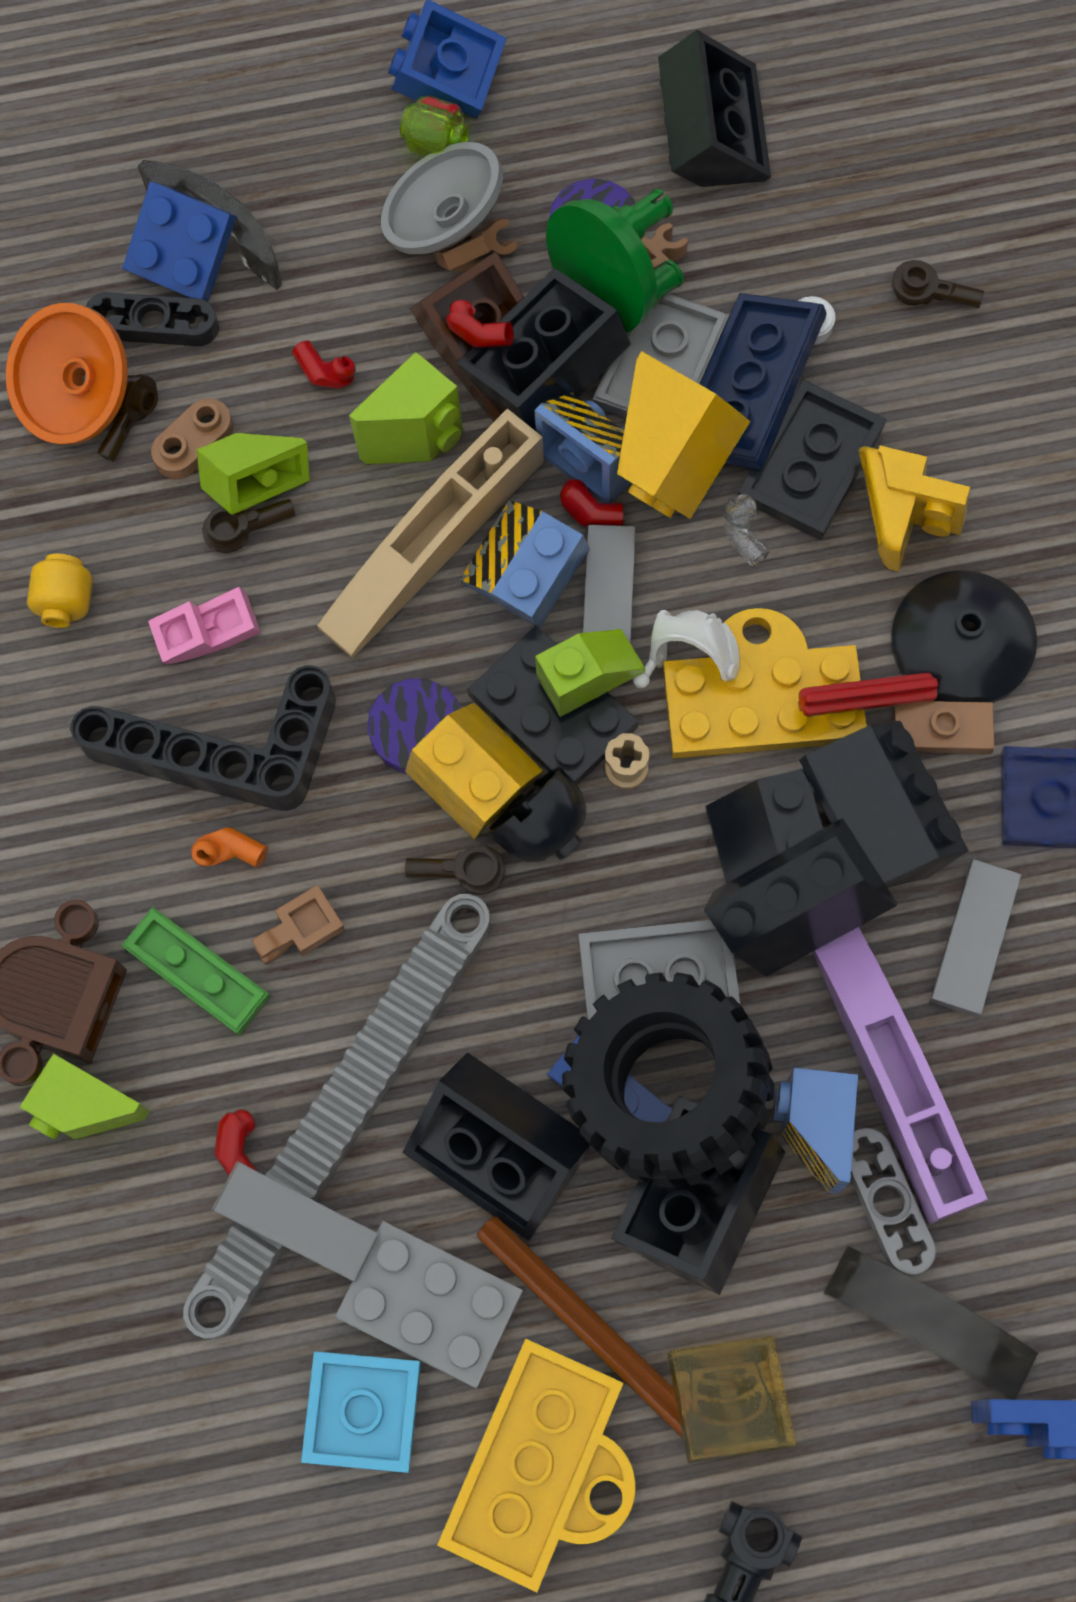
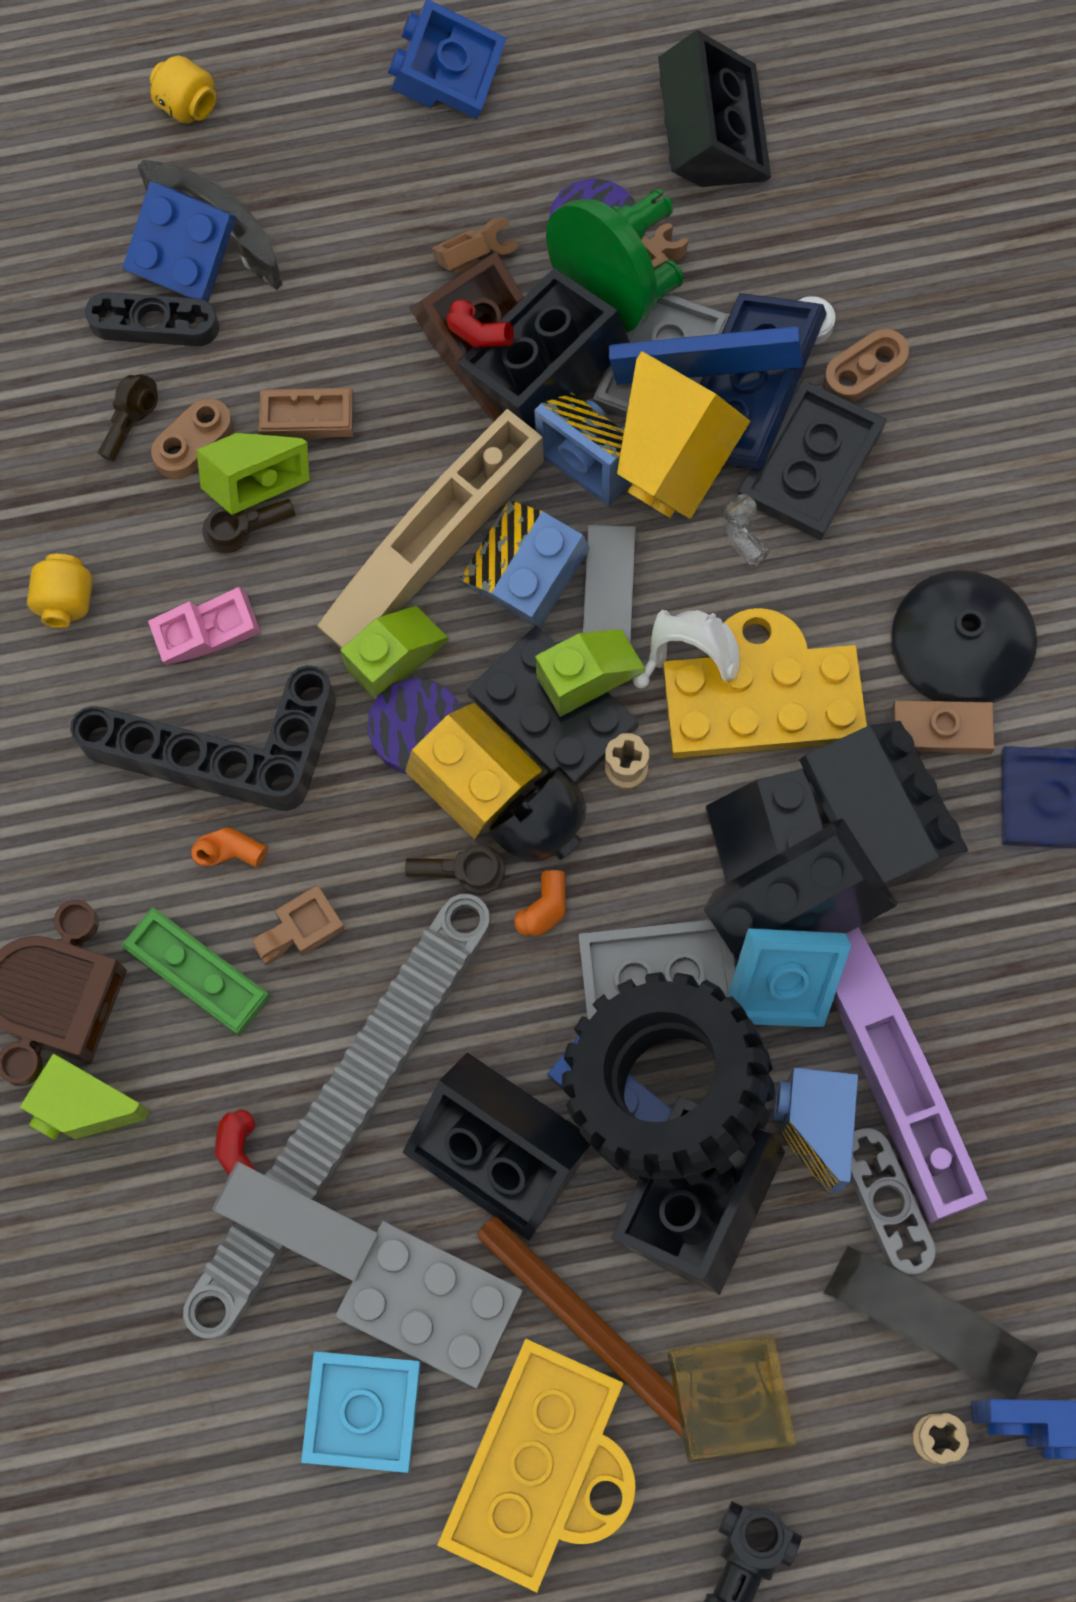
orange dish [6,303,128,445] -> none
red arm [292,340,356,389] -> none
lime slope [349,352,463,464] -> none
light grey dish [381,142,503,254] -> none
clear neon green head [400,95,469,157] -> none
red arm [560,479,623,527] -> none
red axle [798,673,938,717] -> none
yellow piece [858,445,970,572] -> none
dark brown plate [892,260,984,308] -> none
light grey tile [929,859,1022,1018] -> none
none -> yellow head [150,55,217,124]
none -> medium nougat plate [259,388,354,438]
none -> lime slope [340,605,449,700]
none -> orange arm [514,870,566,937]
none -> blue tile [609,326,803,385]
none -> medium azure plate [727,929,852,1027]
none -> medium nougat plate [824,329,909,403]
none -> tan bush [912,1413,969,1464]

